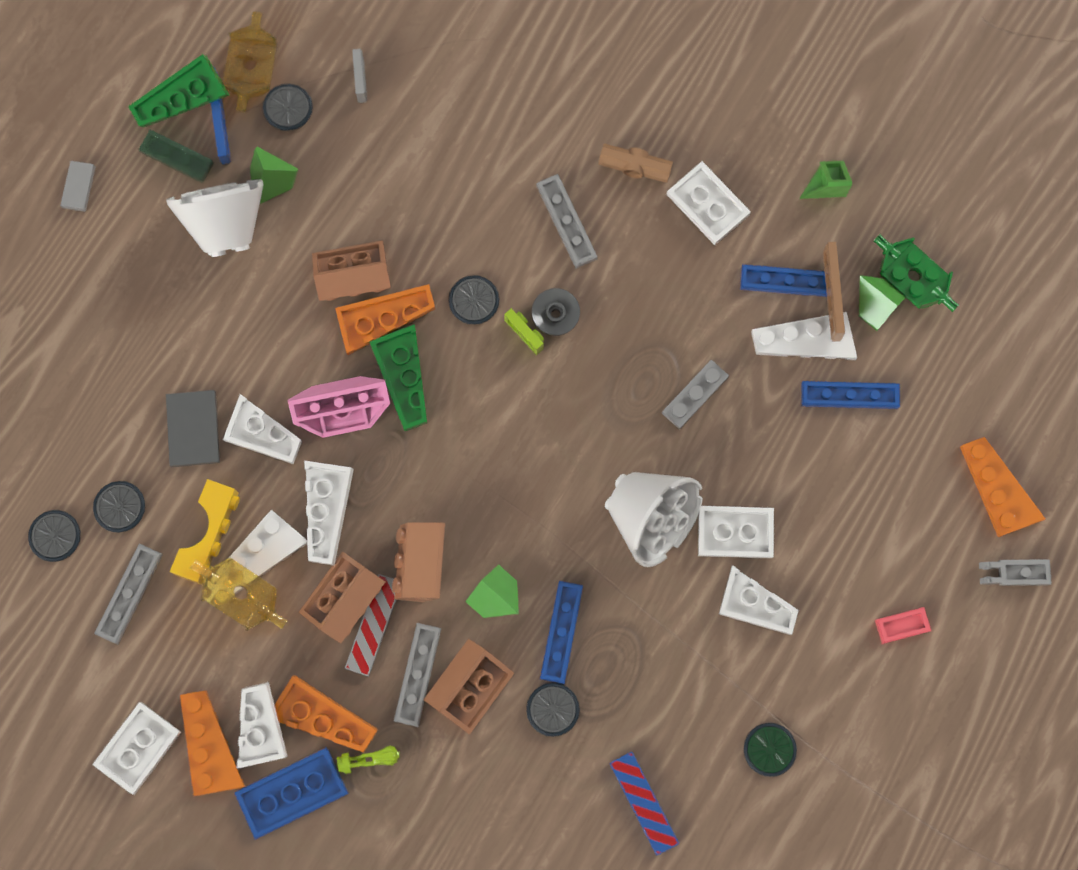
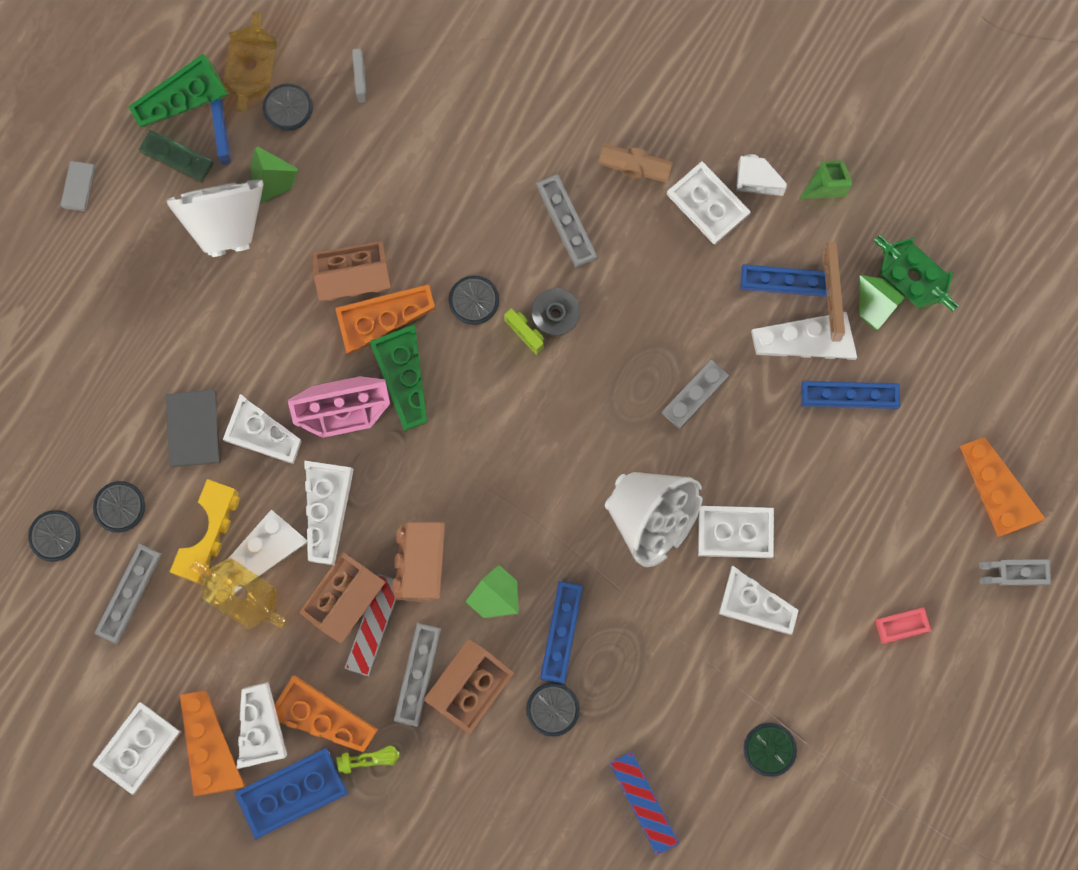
none -> white slope [736,154,787,196]

